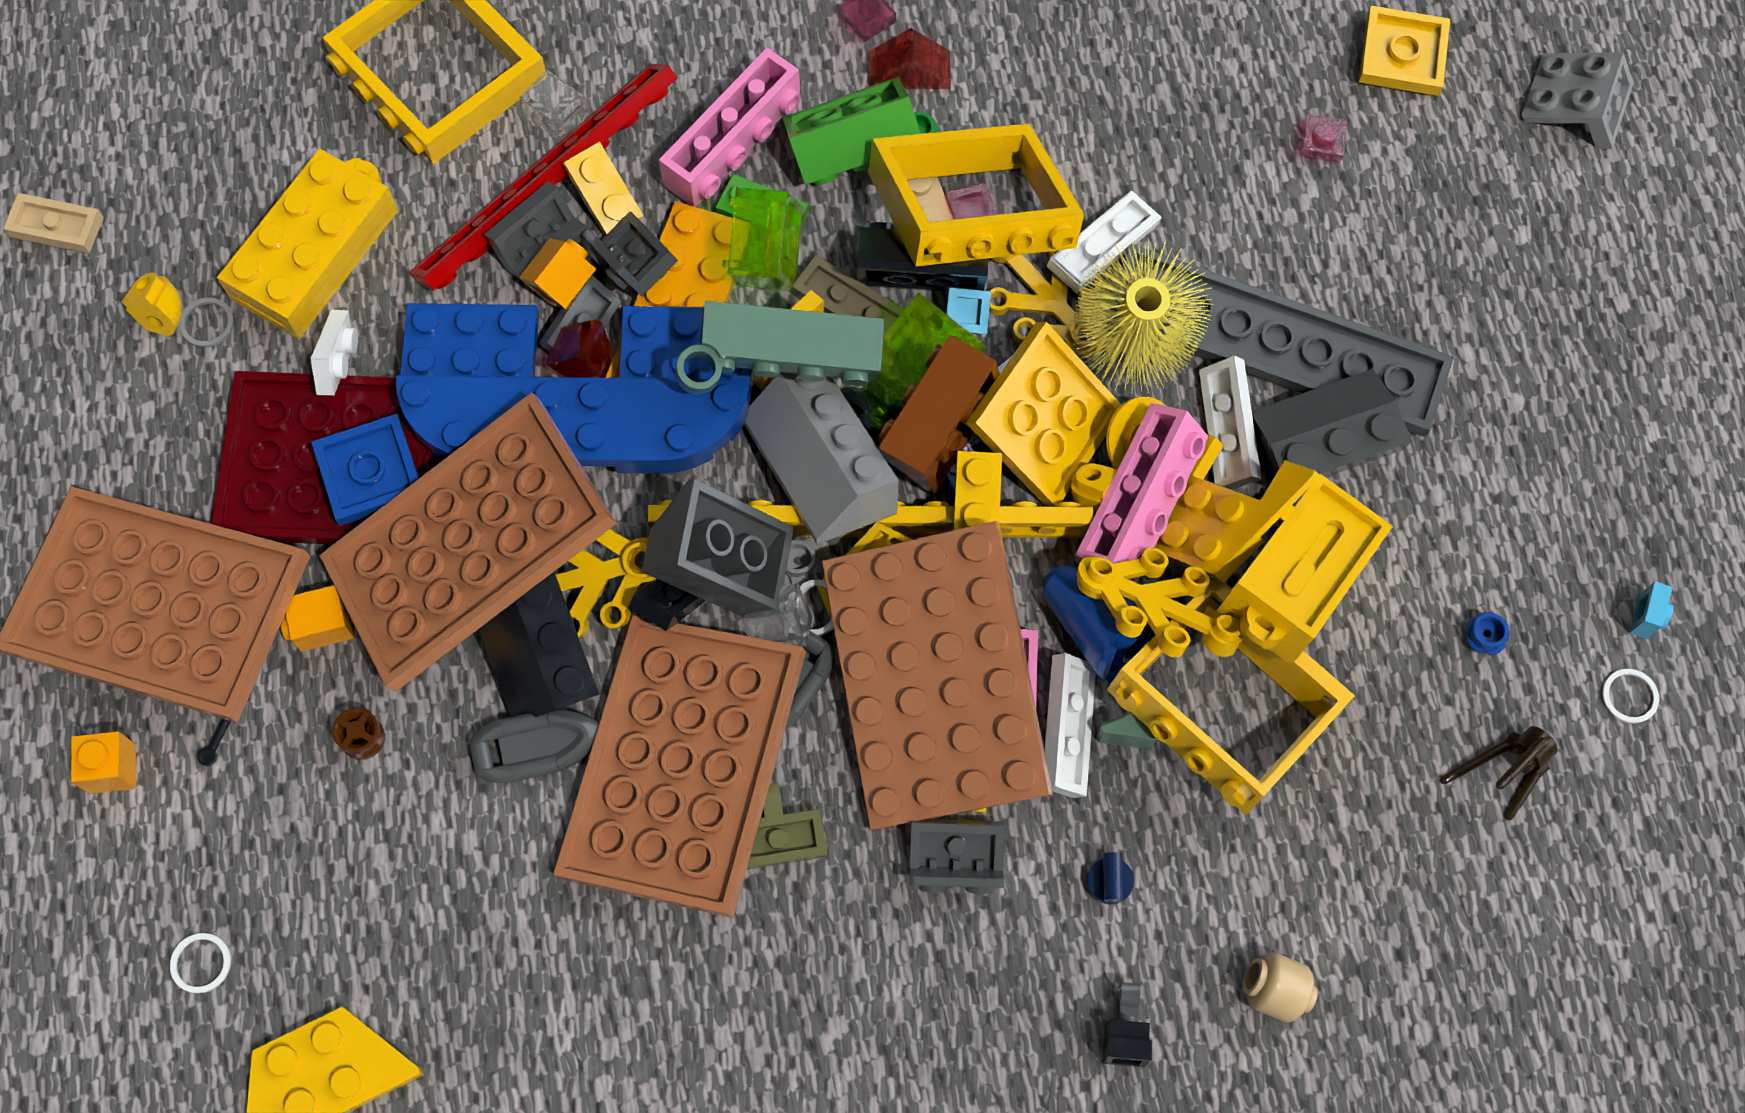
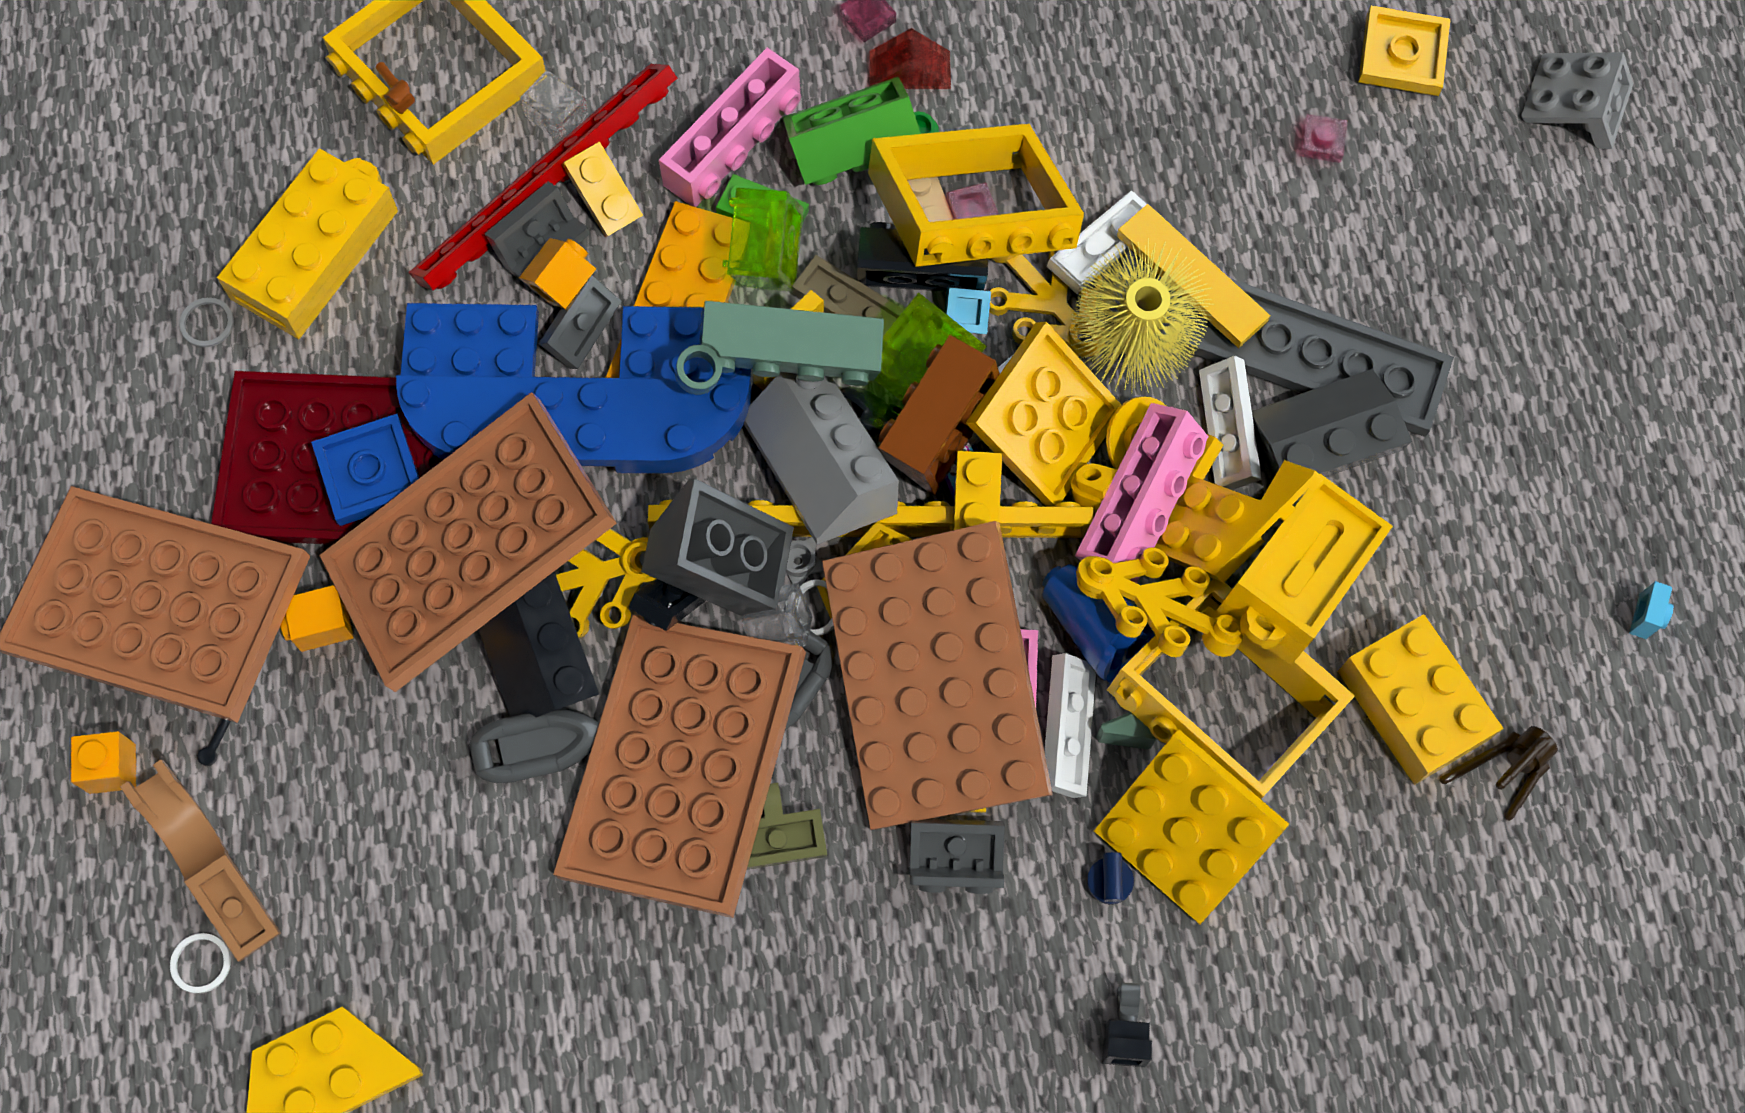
tan plate [3,193,104,254] -> none
yellow piece [121,272,183,336] -> none
white plate [311,310,358,396] -> none
reddish brown wheel [332,707,385,760] -> none
clear red slope [545,319,614,378] -> none
dark grey bracket [582,211,678,296] -> none
tan head [1242,952,1318,1023] -> none
blue plate [1465,612,1509,655] -> none
white piece [1602,669,1659,724] -> none
none -> medium nougat piece [120,760,281,962]
none -> dark orange hand [376,62,415,114]
none -> yellow plate [1094,730,1289,925]
none -> yellow tile [1117,204,1271,349]
none -> yellow brick [1337,614,1504,785]

